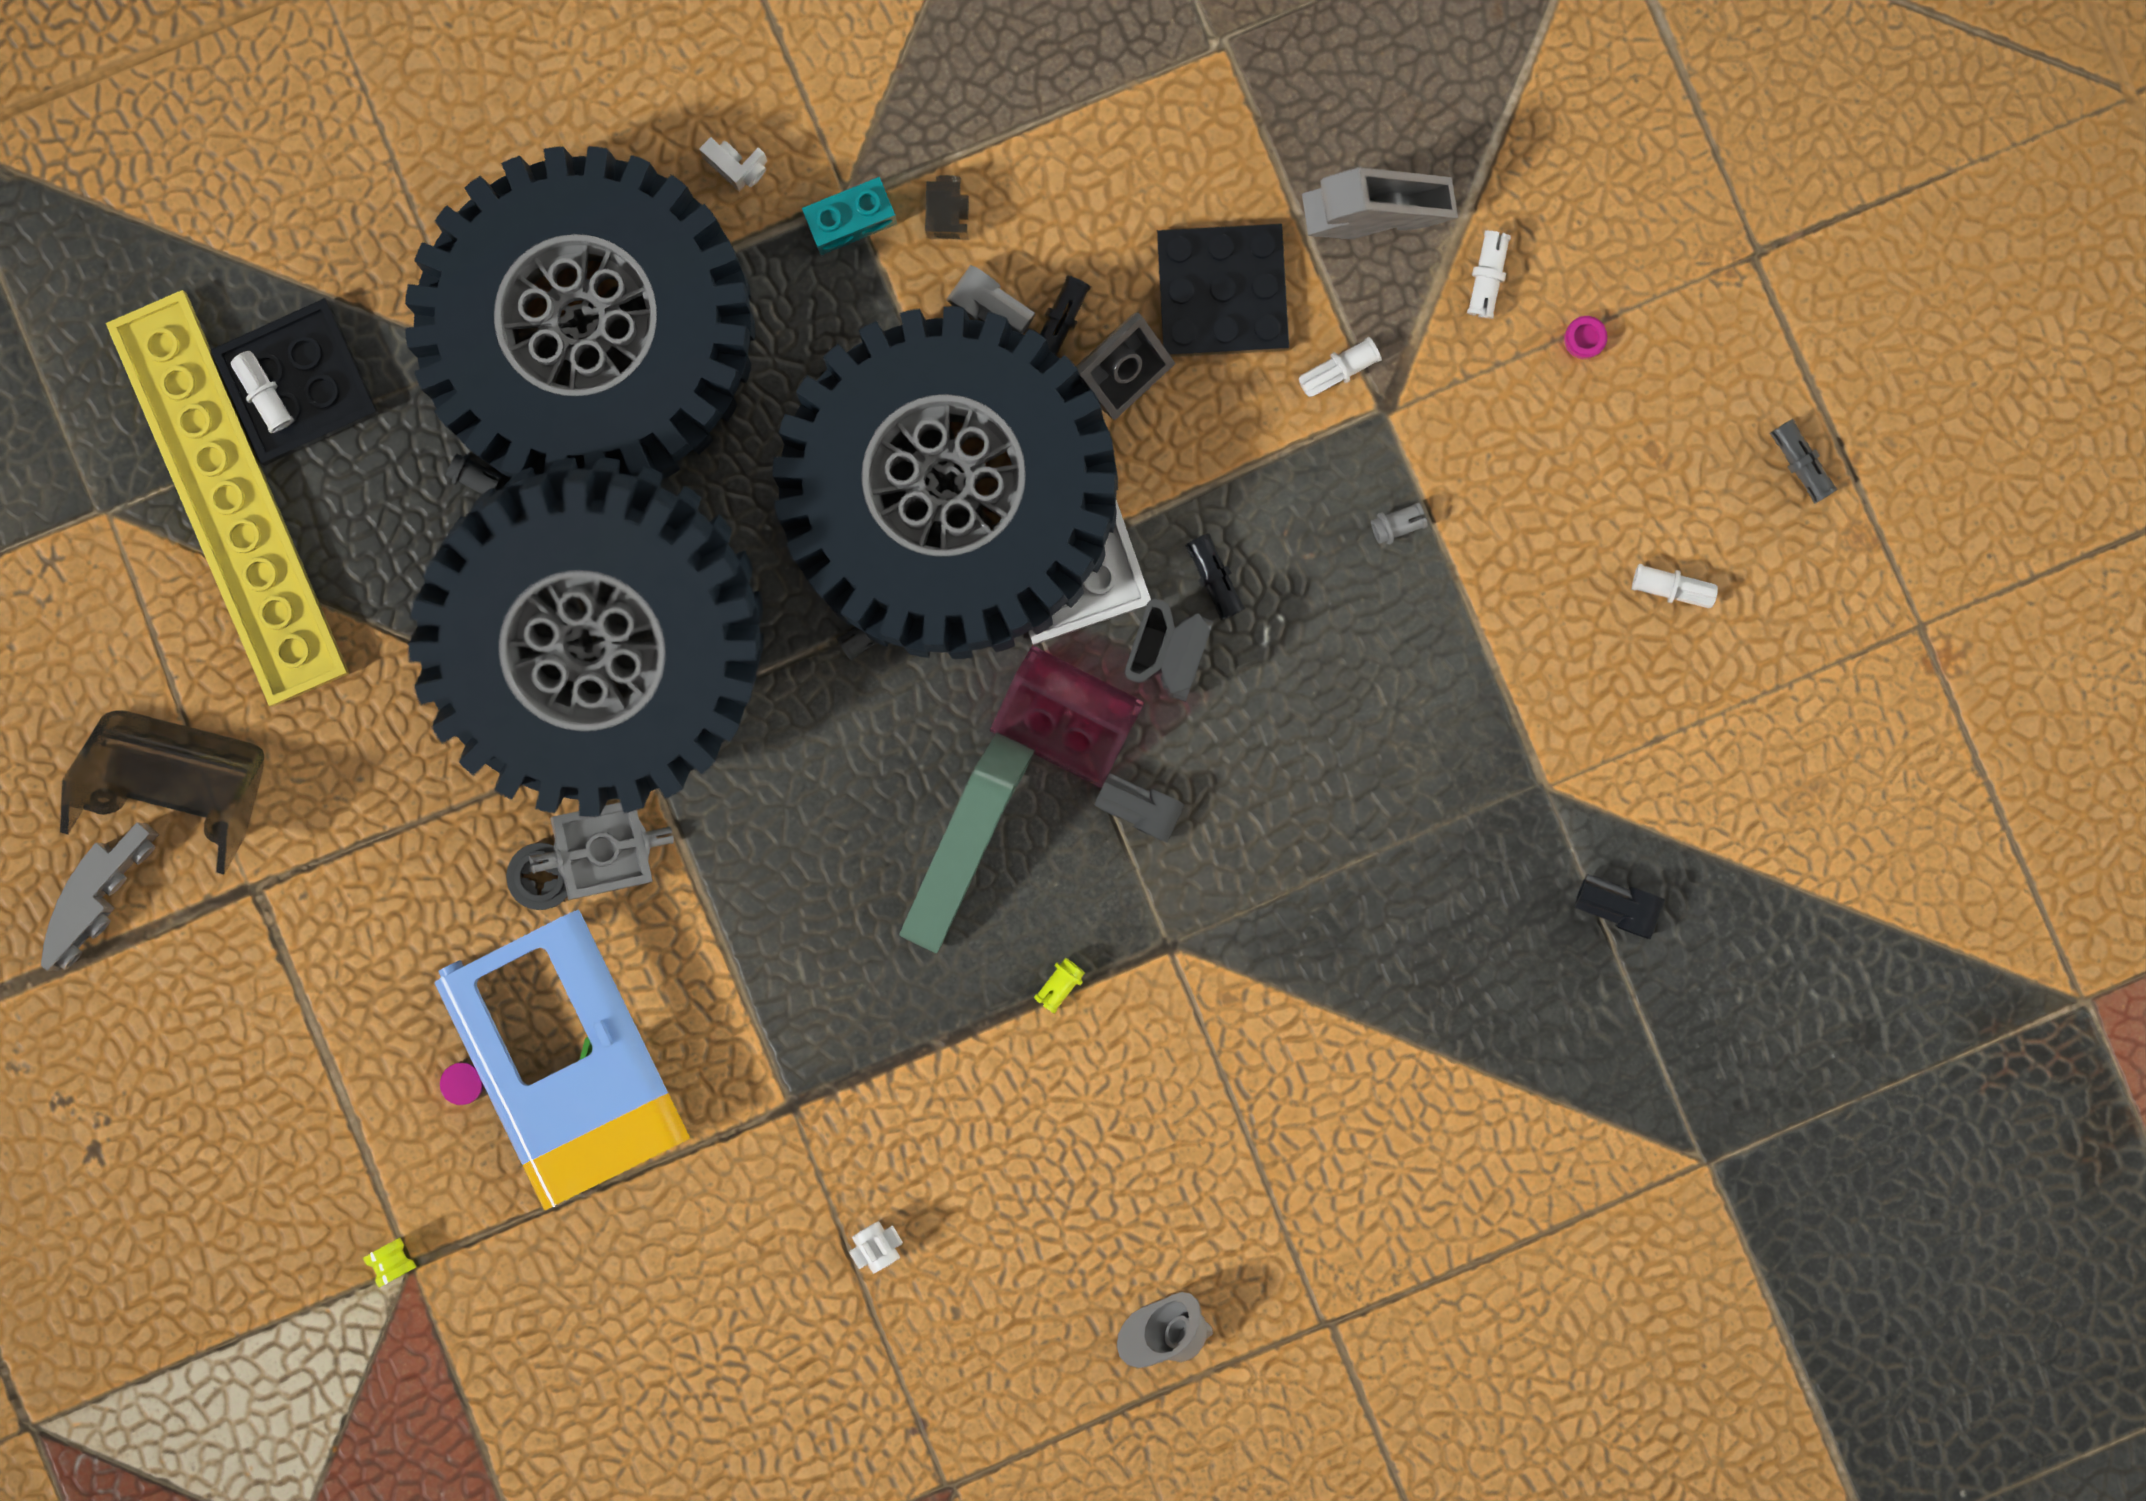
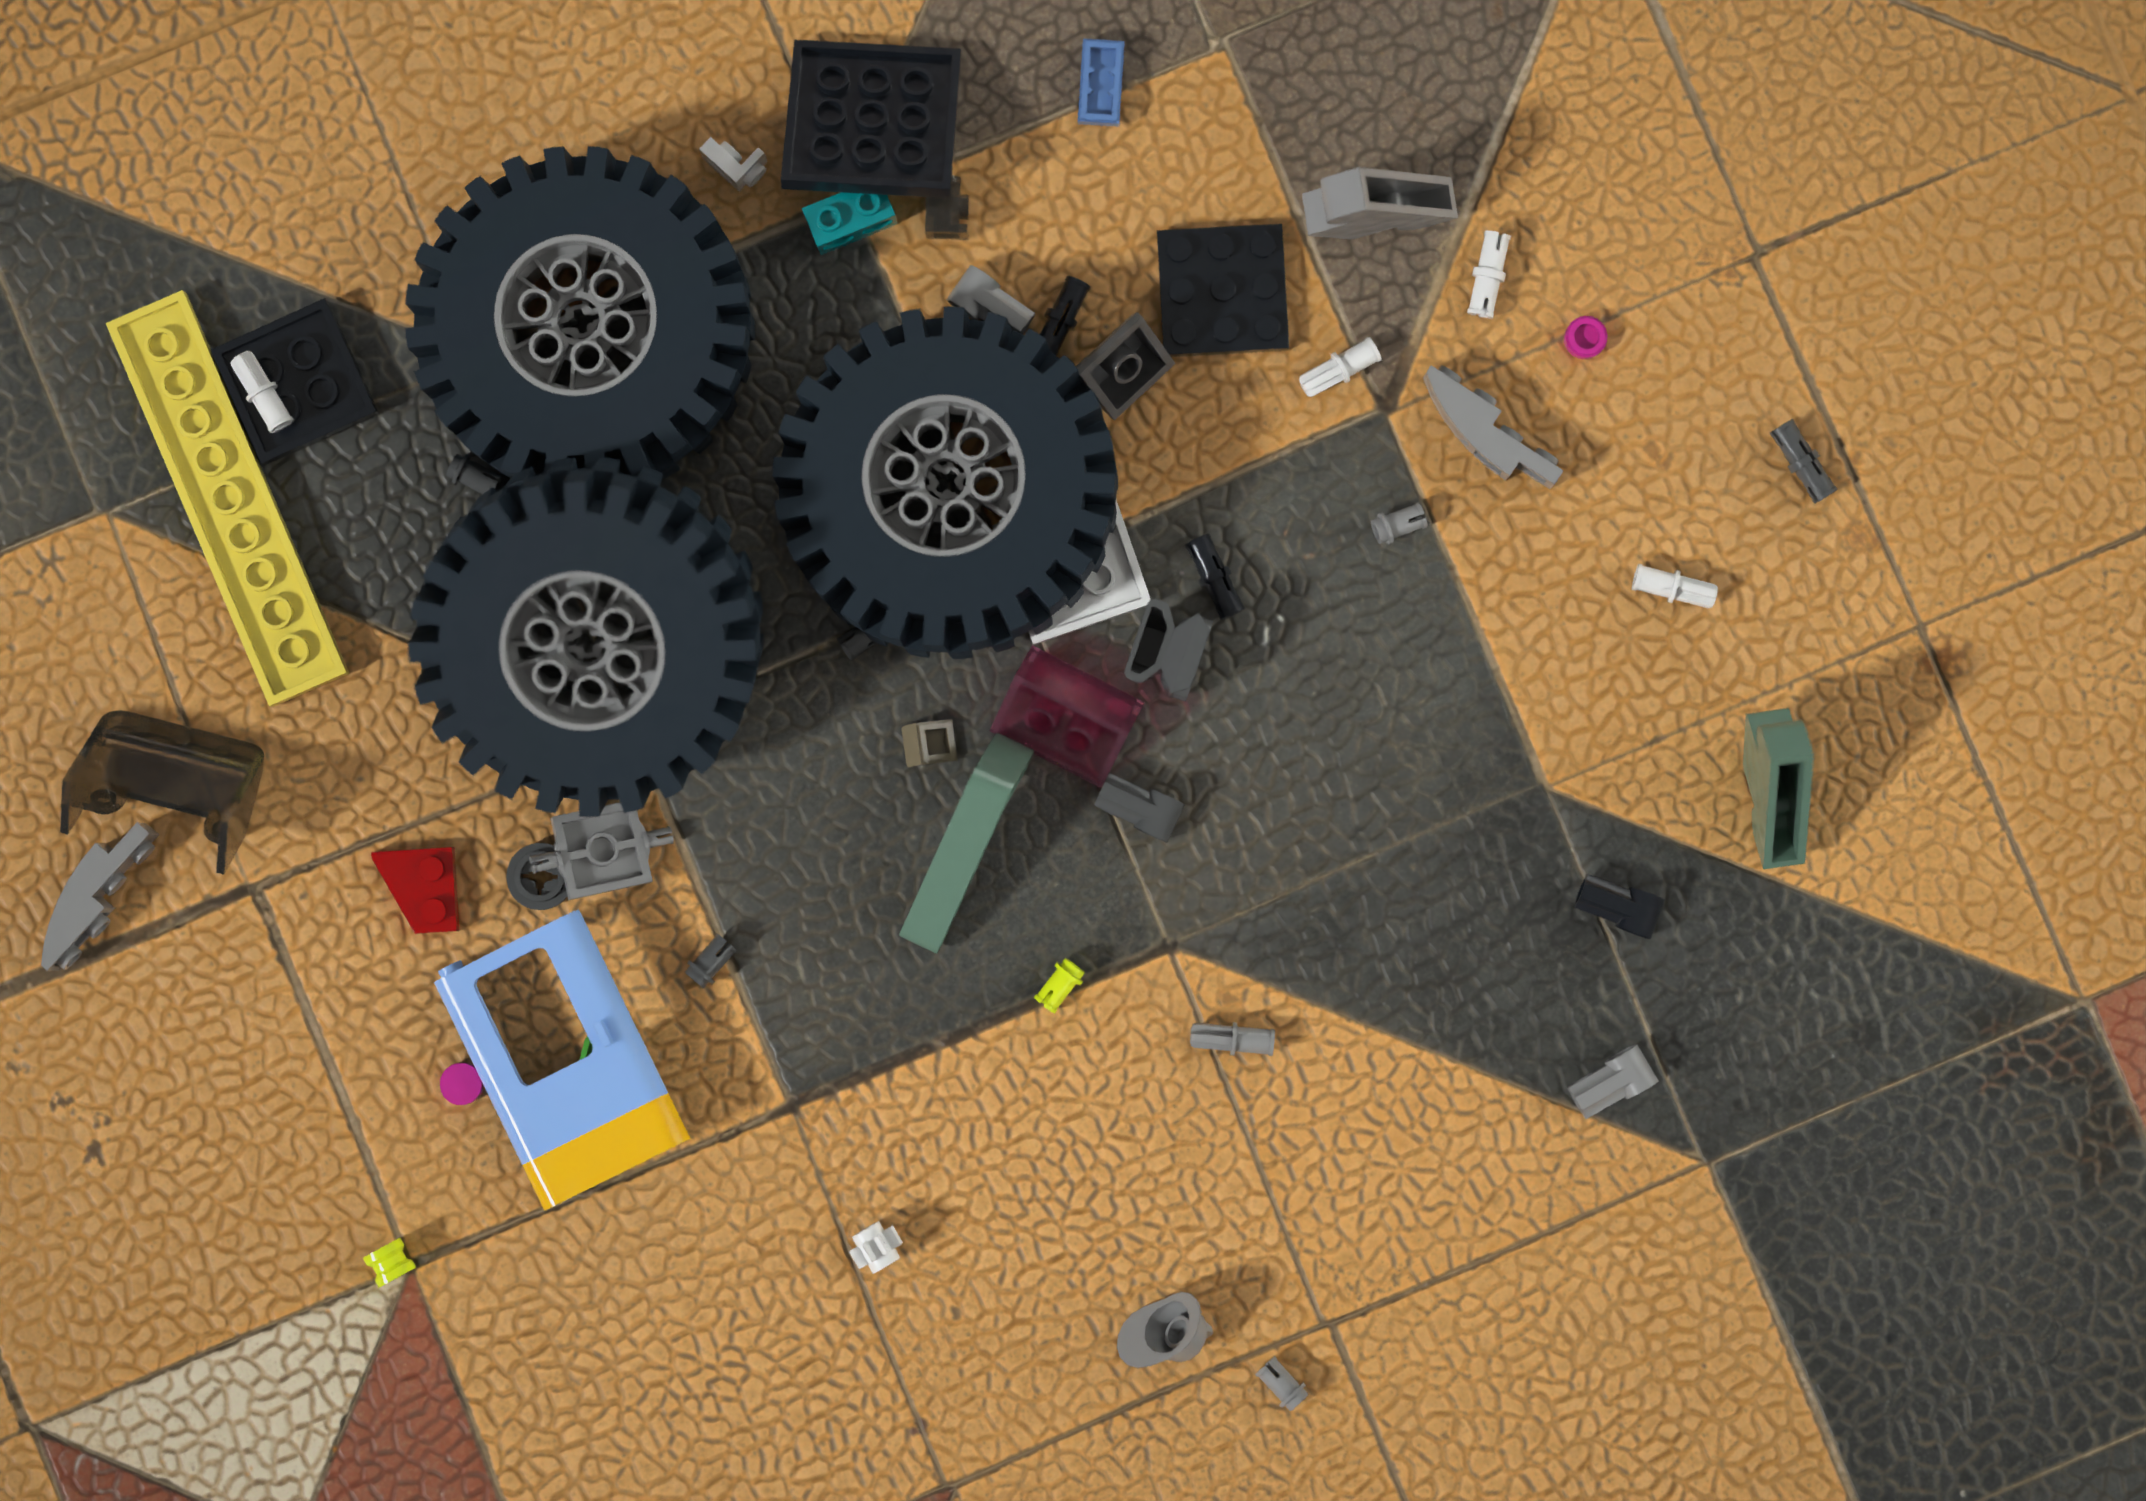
none -> red wing [371,847,459,934]
none -> dark grey pin [685,934,737,989]
none -> black plate [781,40,961,198]
none -> dark tan slope [902,719,958,767]
none -> medium blue plate [1078,39,1125,127]
none -> light grey axle [1190,1022,1275,1056]
none -> light grey pin [1255,1356,1309,1412]
none -> light grey slope [1423,365,1564,489]
none -> light grey piece [1567,1044,1659,1119]
none -> sand green brick [1743,708,1814,869]

